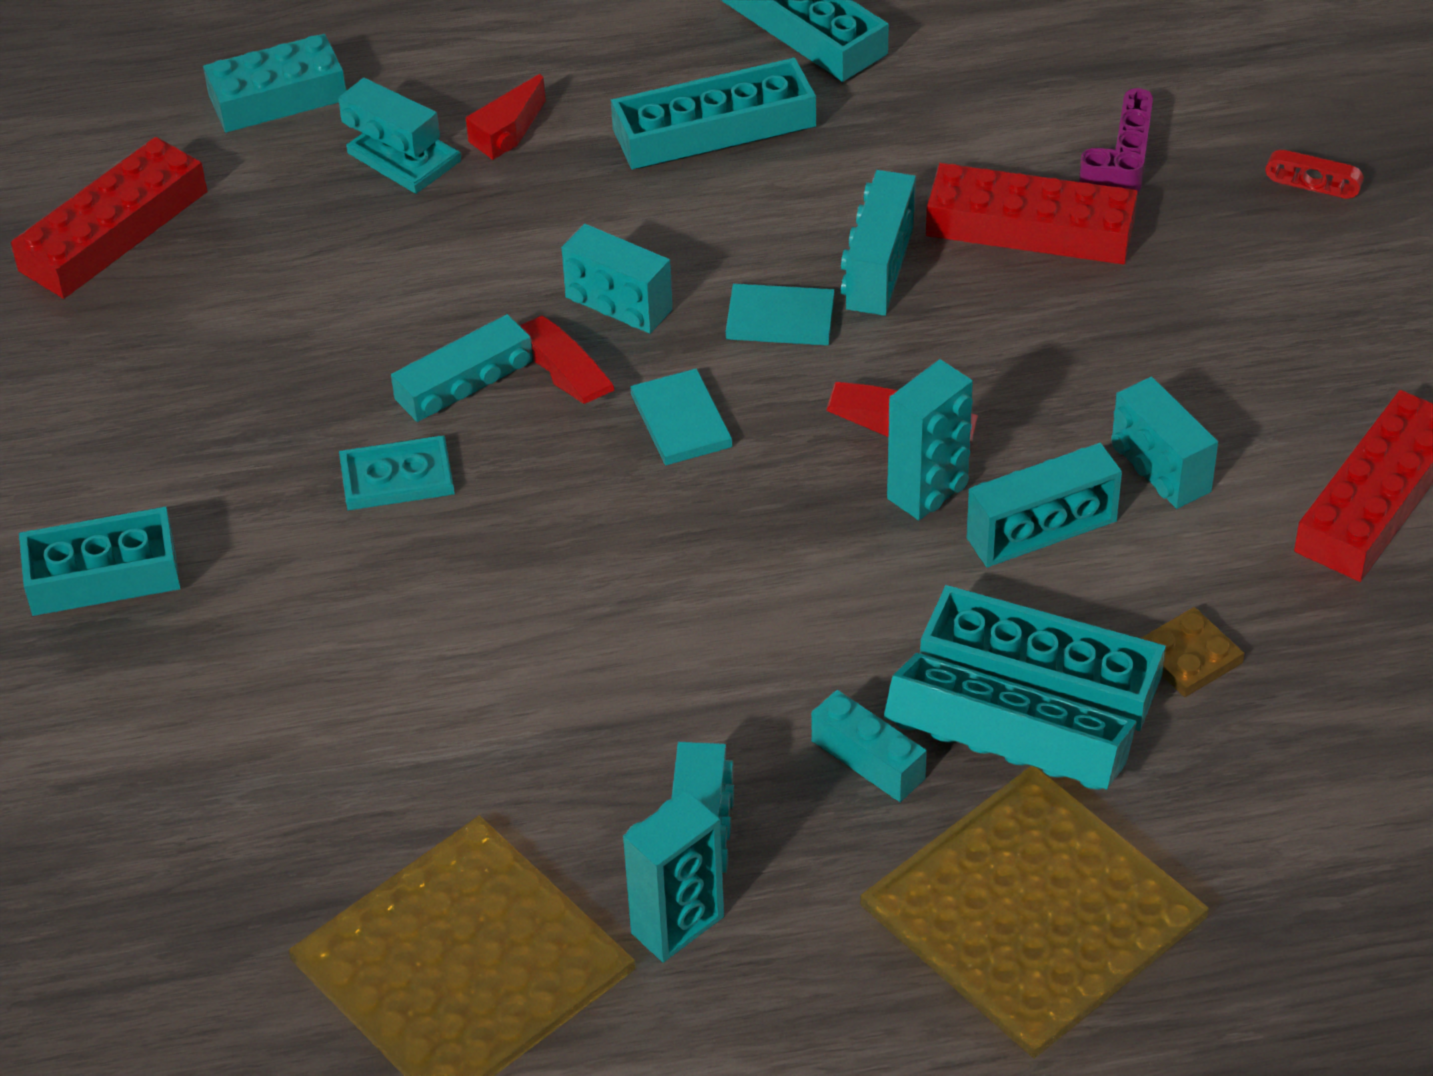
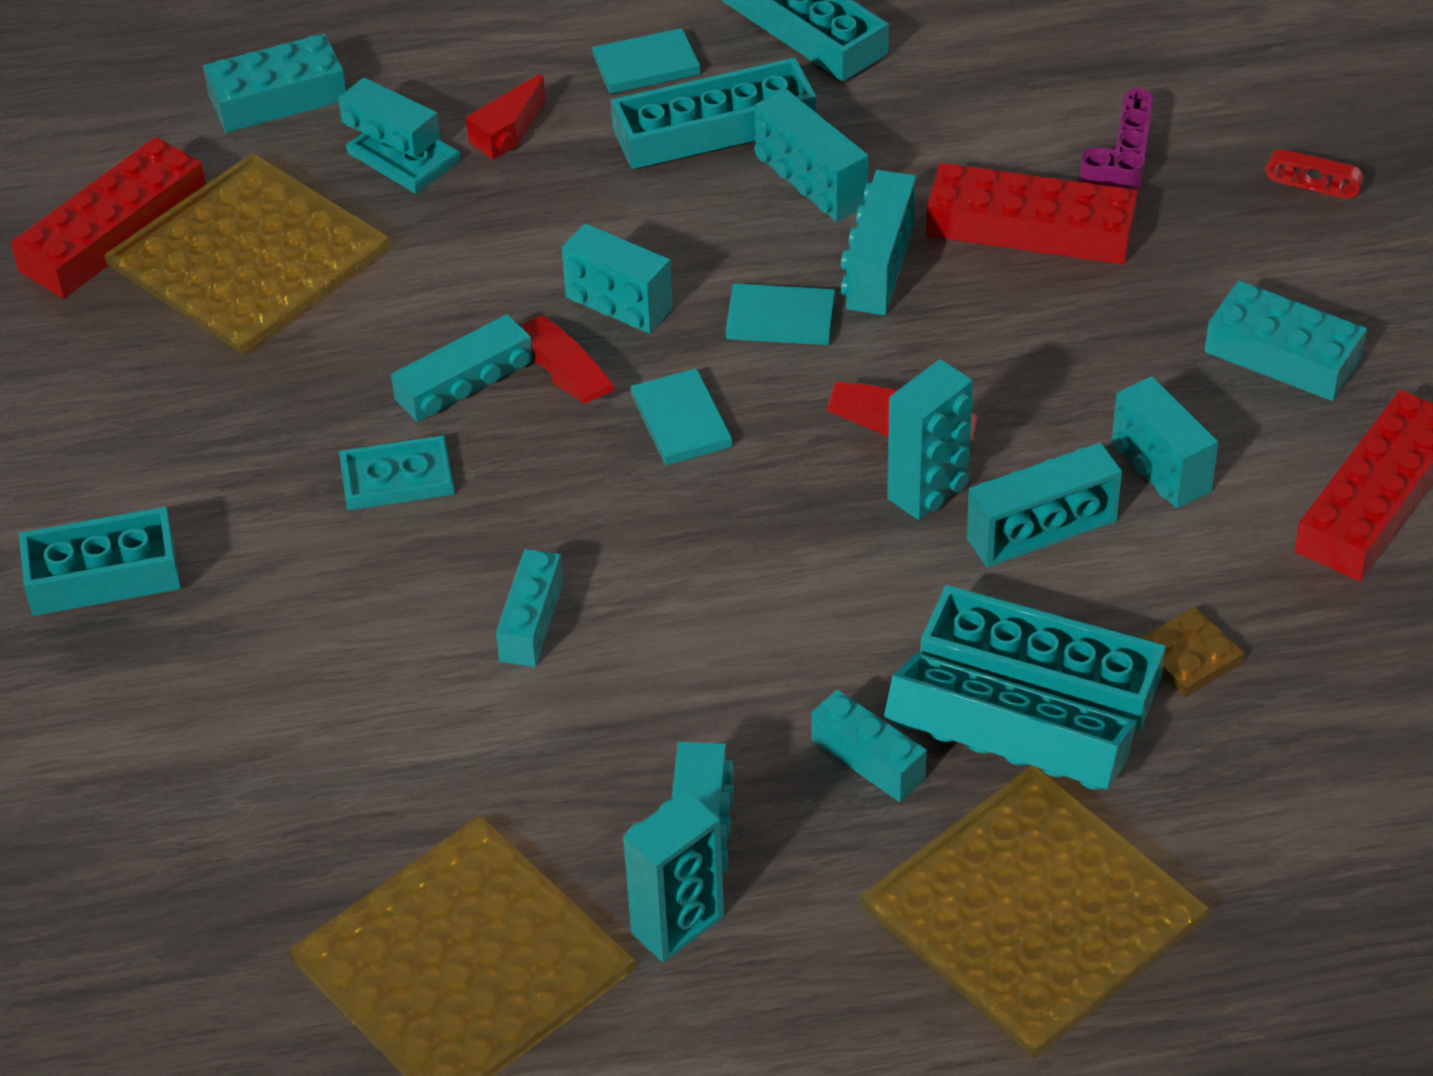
none -> clear yellow plate [105,153,390,355]
none -> teal brick [496,549,563,667]
none -> teal tile [592,28,700,94]
none -> teal brick [754,88,869,222]
none -> teal brick [1205,280,1367,401]

